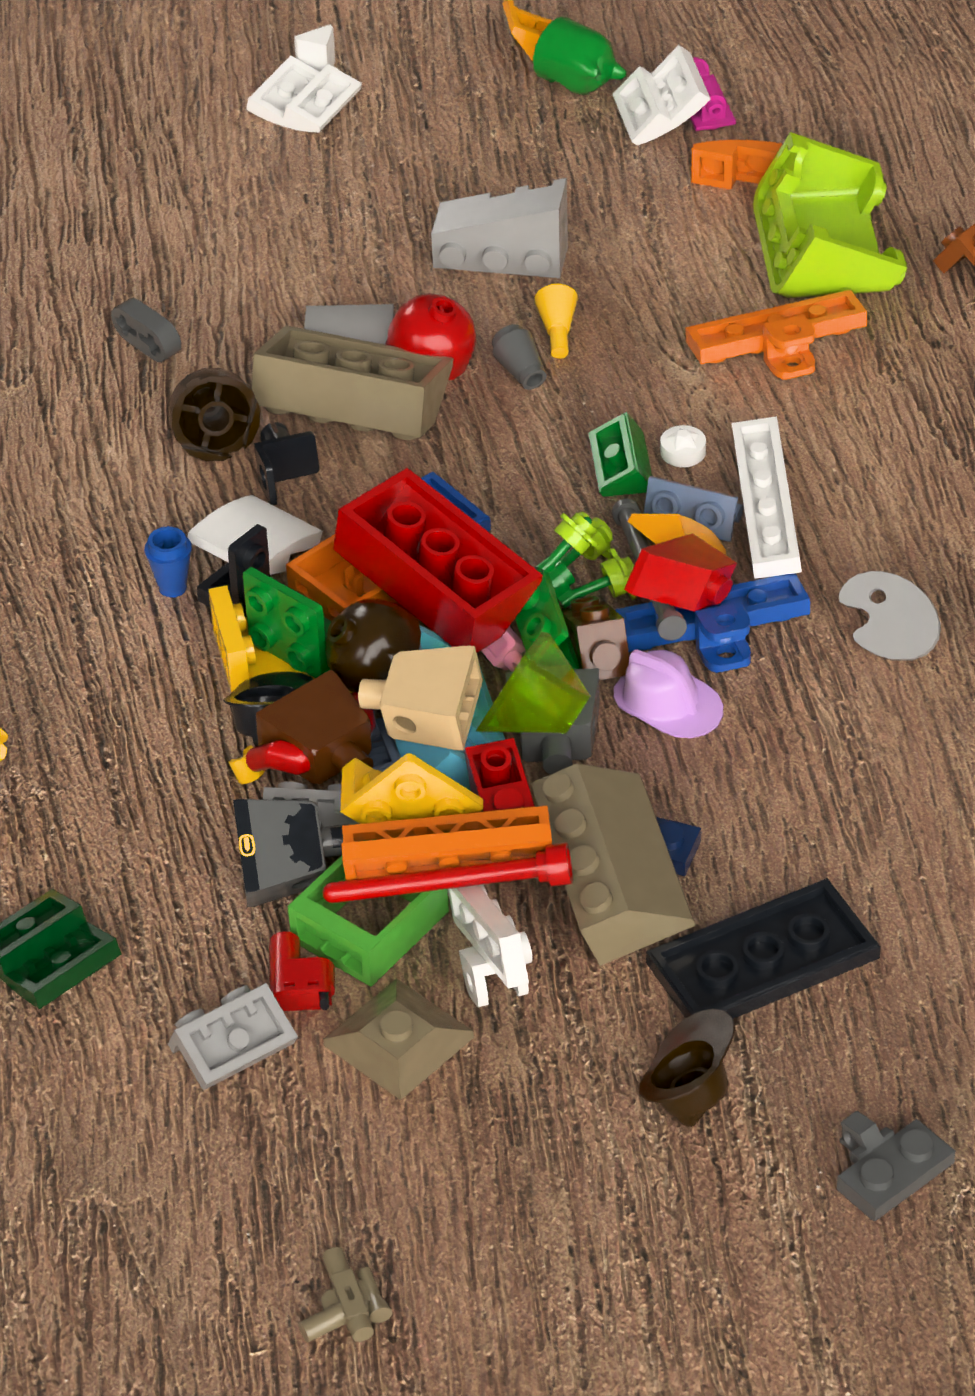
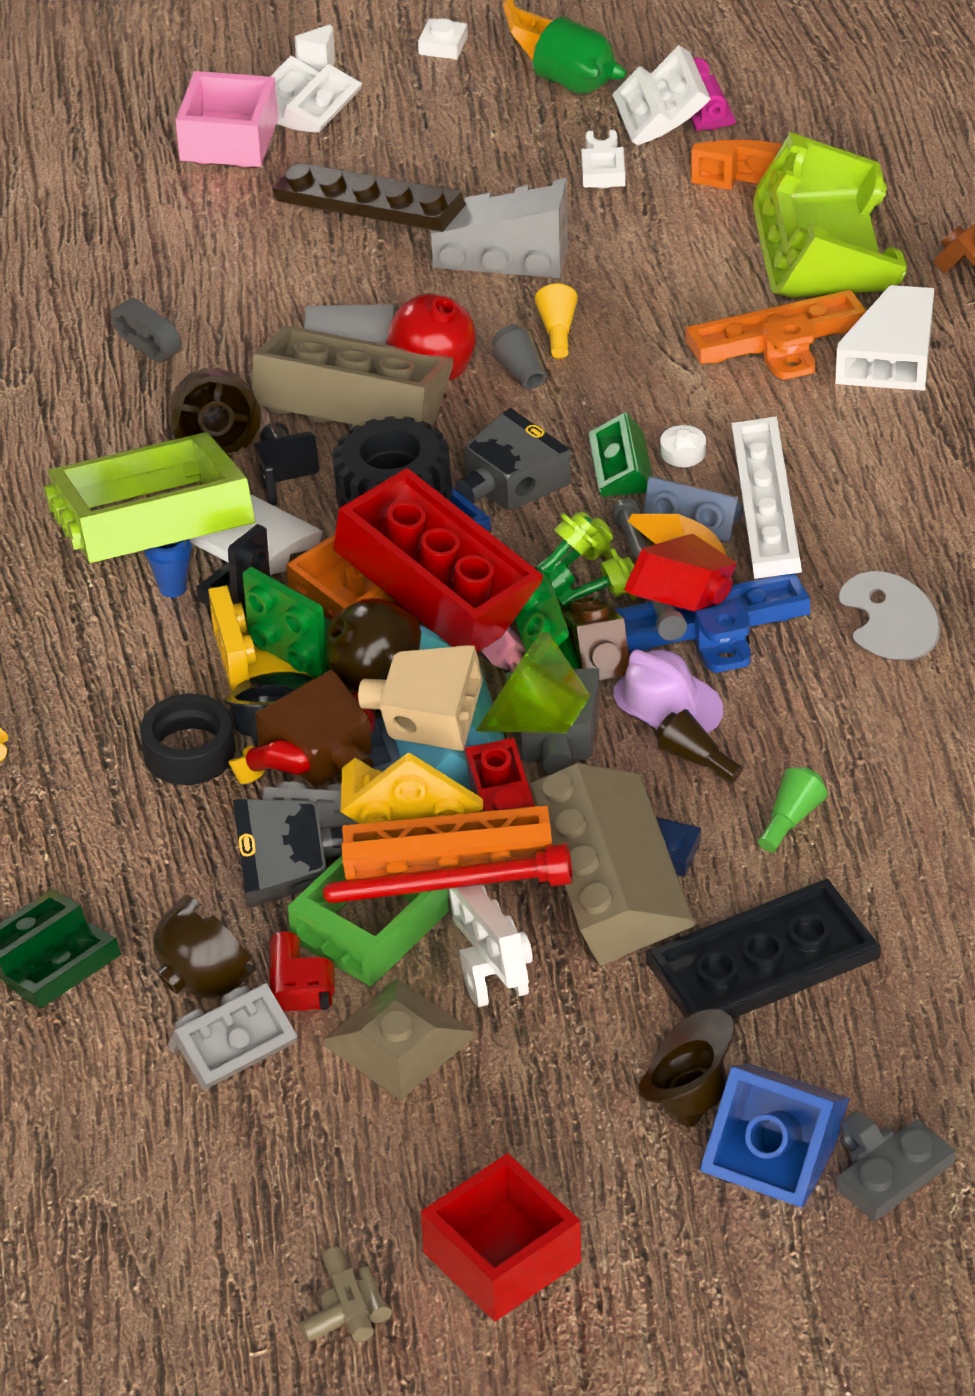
none -> lime window [43,432,256,563]
none -> black tyre [140,693,236,785]
none -> dark brown cylinder [153,894,256,999]
none -> bright pink piece [176,71,278,167]
none -> dark brown plate [272,162,466,232]
none -> black tyre [332,416,452,508]
none -> white plate [418,18,468,59]
none -> red piece [420,1152,581,1322]
none -> dark grey torso [456,408,570,510]
none -> white plate [581,130,625,189]
none -> dark brown cone [656,709,743,783]
none -> blue slope [700,1063,850,1208]
none -> bright green cone [758,767,828,852]
none -> white slope [835,285,934,390]

